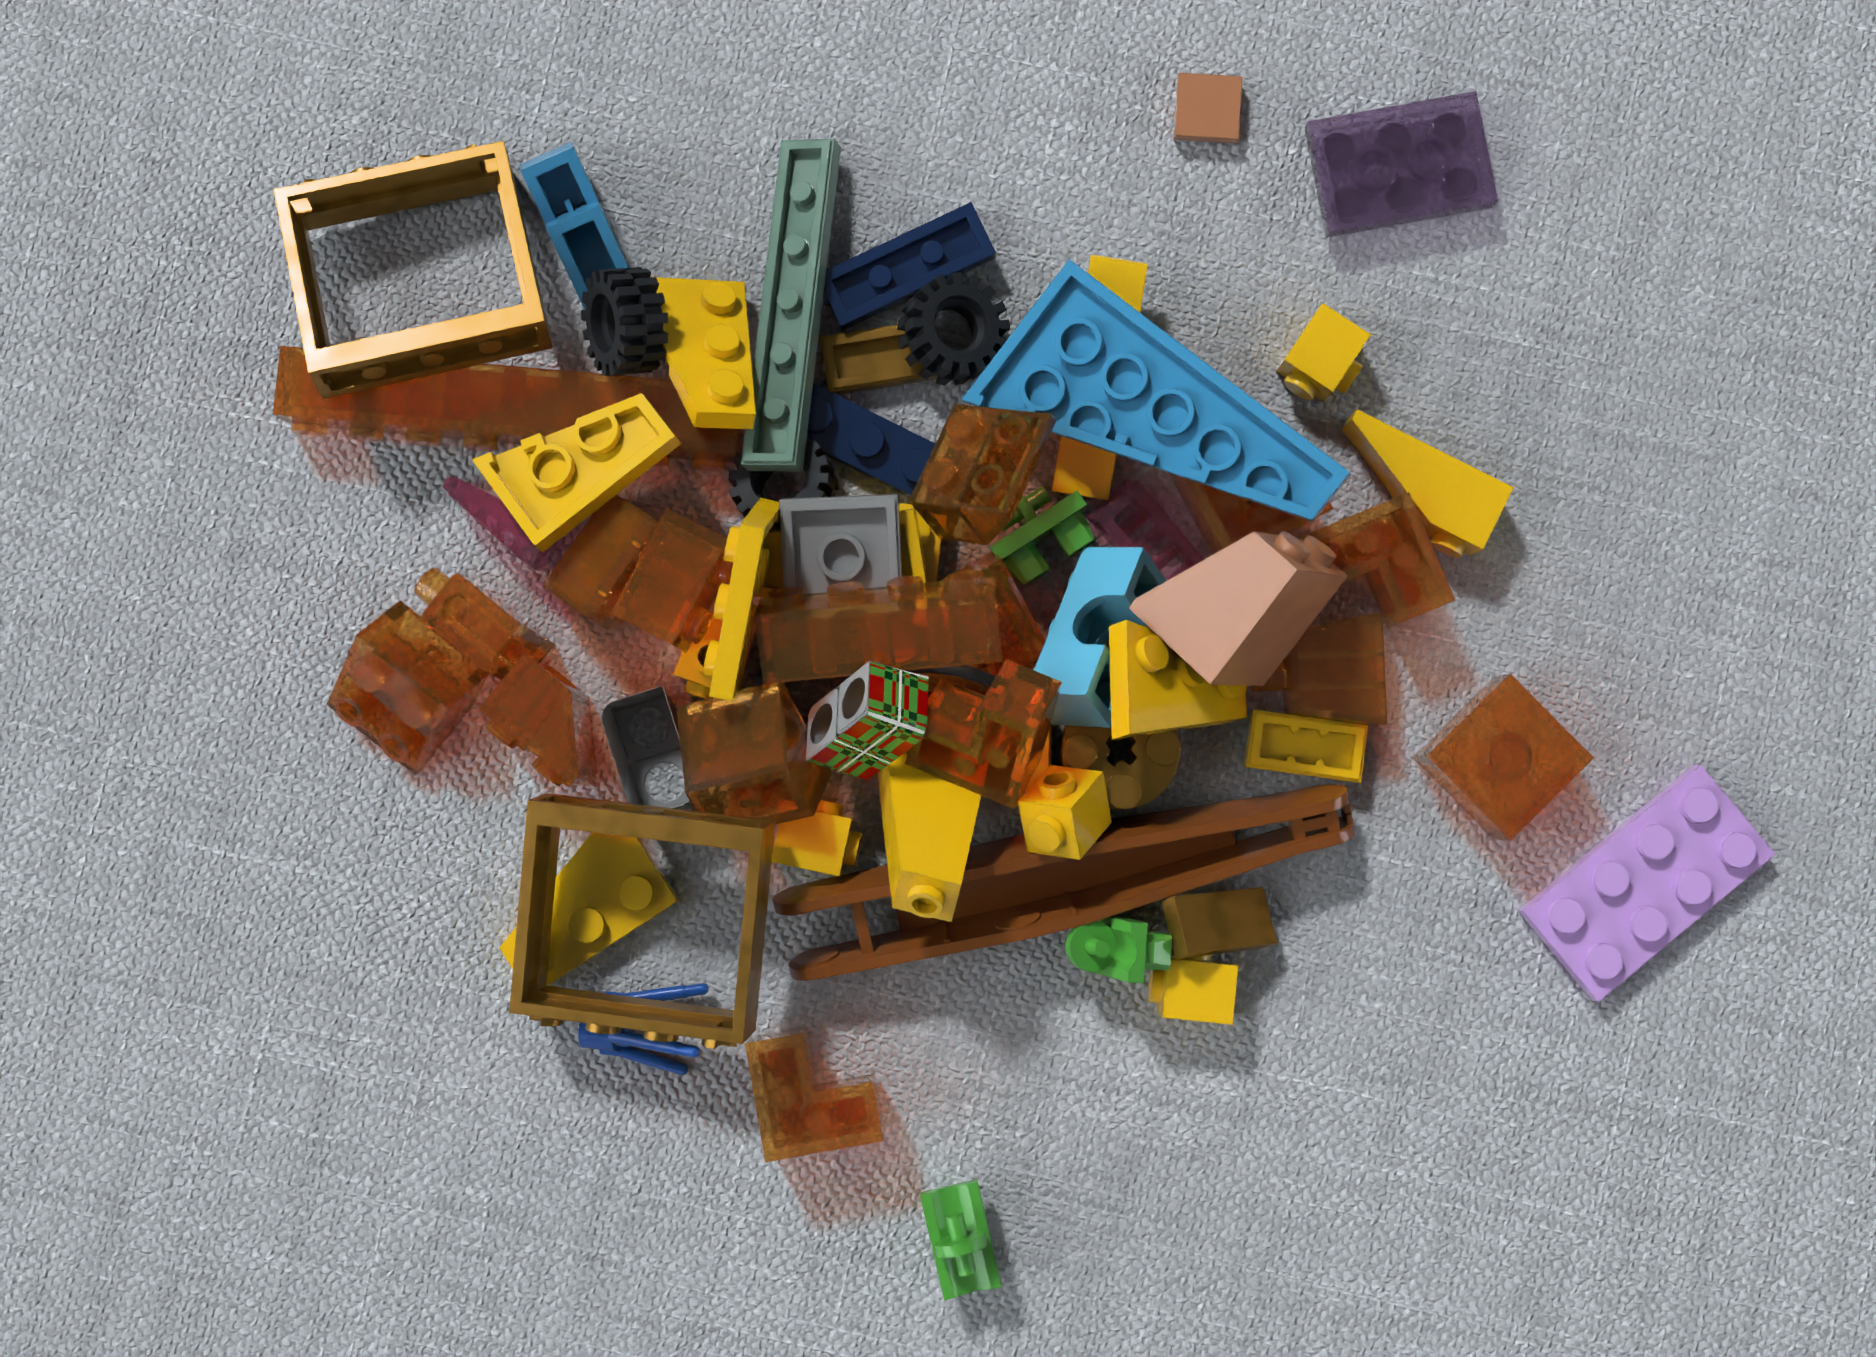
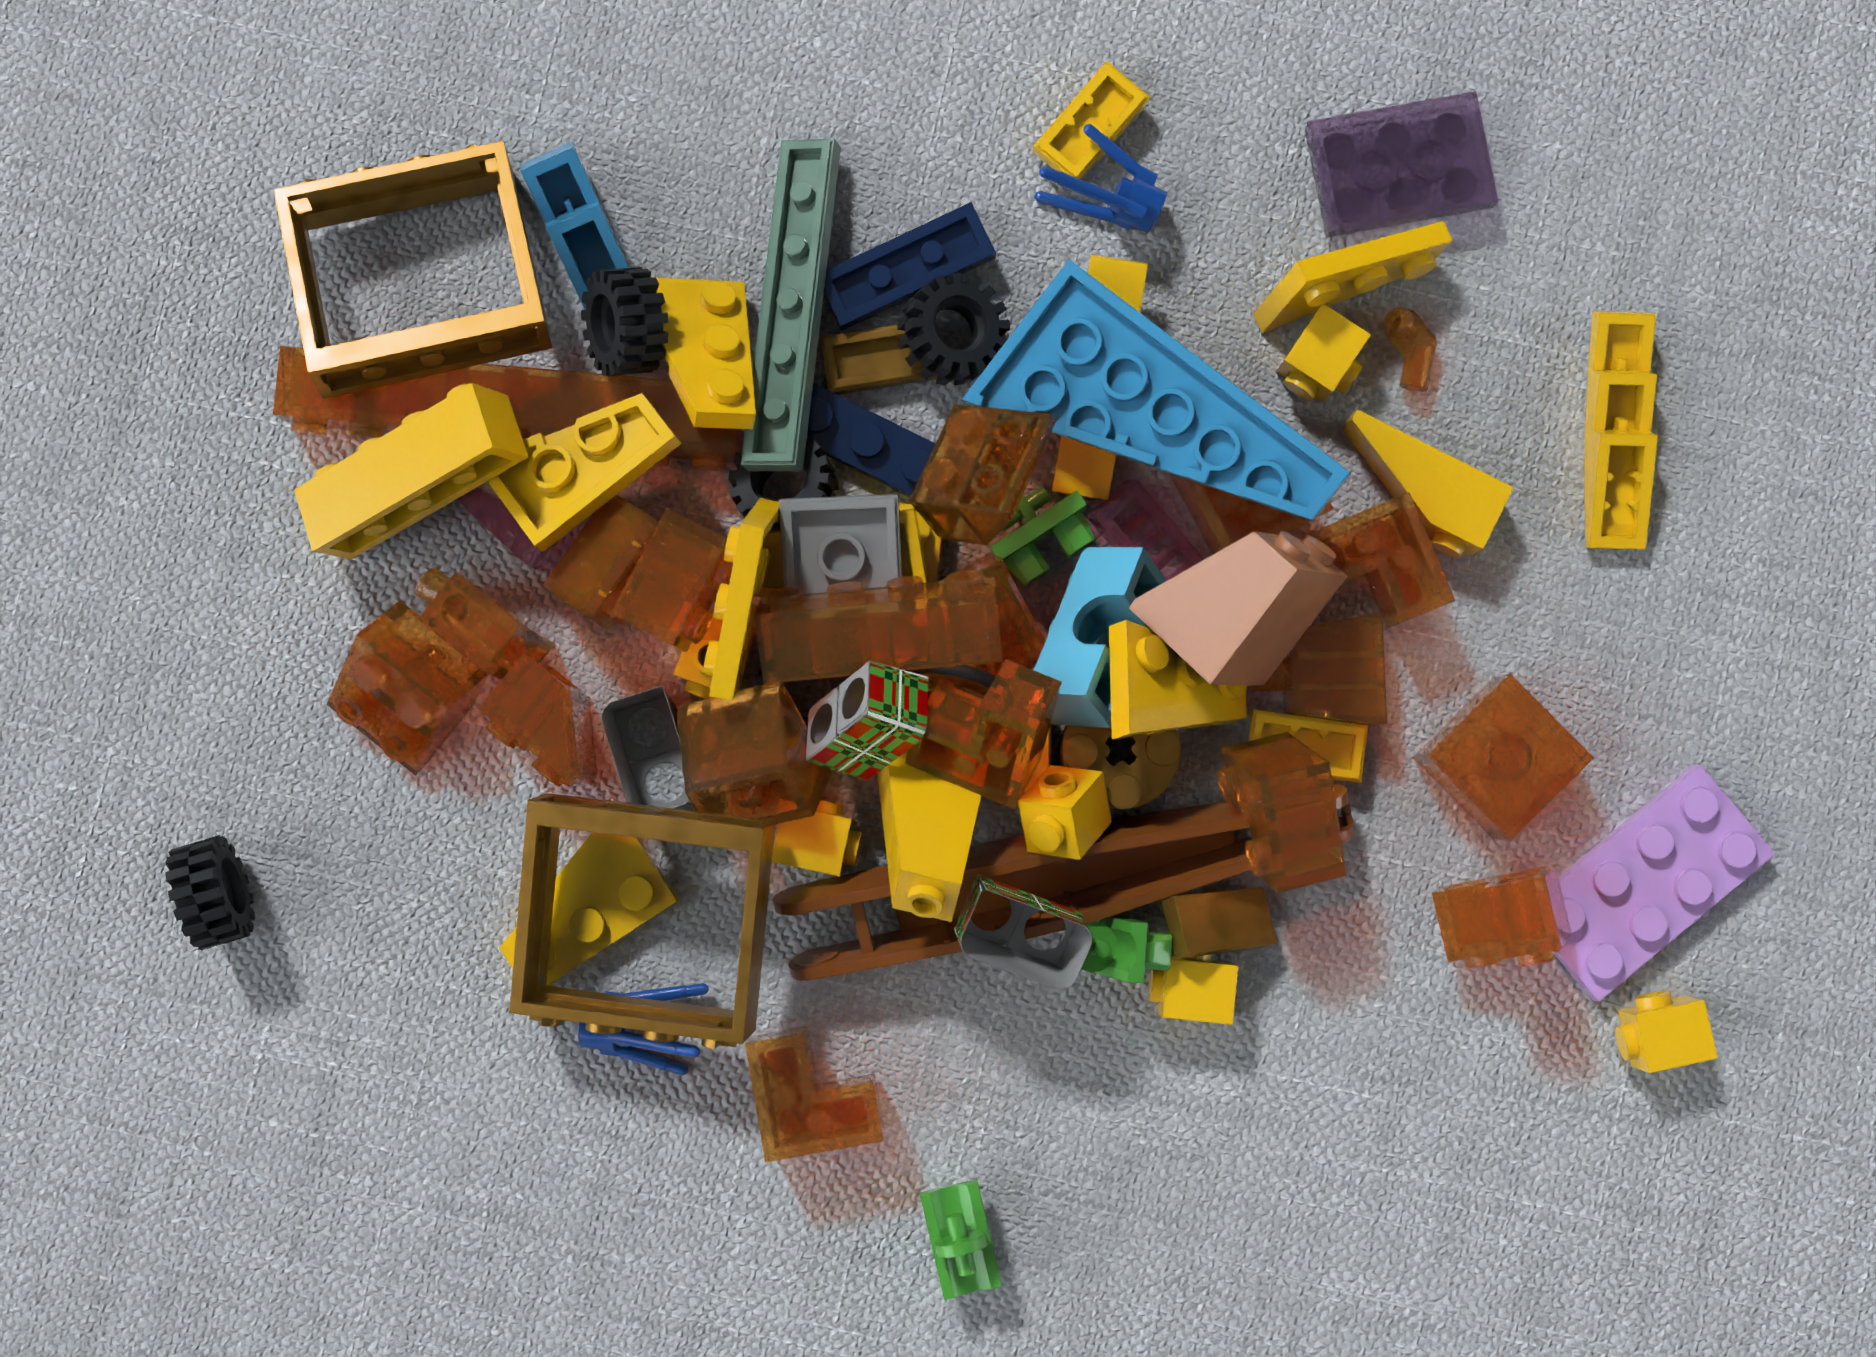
nougat piece [1173,73,1242,144] -> none
none -> black tyre [165,835,255,950]
none -> yellow brick [294,383,529,560]
none -> light grey piece [954,874,1092,990]
none -> yellow plate [1032,61,1150,180]
none -> blue plant [1034,124,1167,233]
none -> clear orange brick [1217,732,1346,893]
none -> yellow wing [1253,221,1453,333]
none -> clear orange arm [1383,307,1437,392]
none -> clear orange brick [1432,864,1572,969]
none -> yellow slope [1584,310,1658,549]
none -> yellow brick [1615,991,1718,1073]

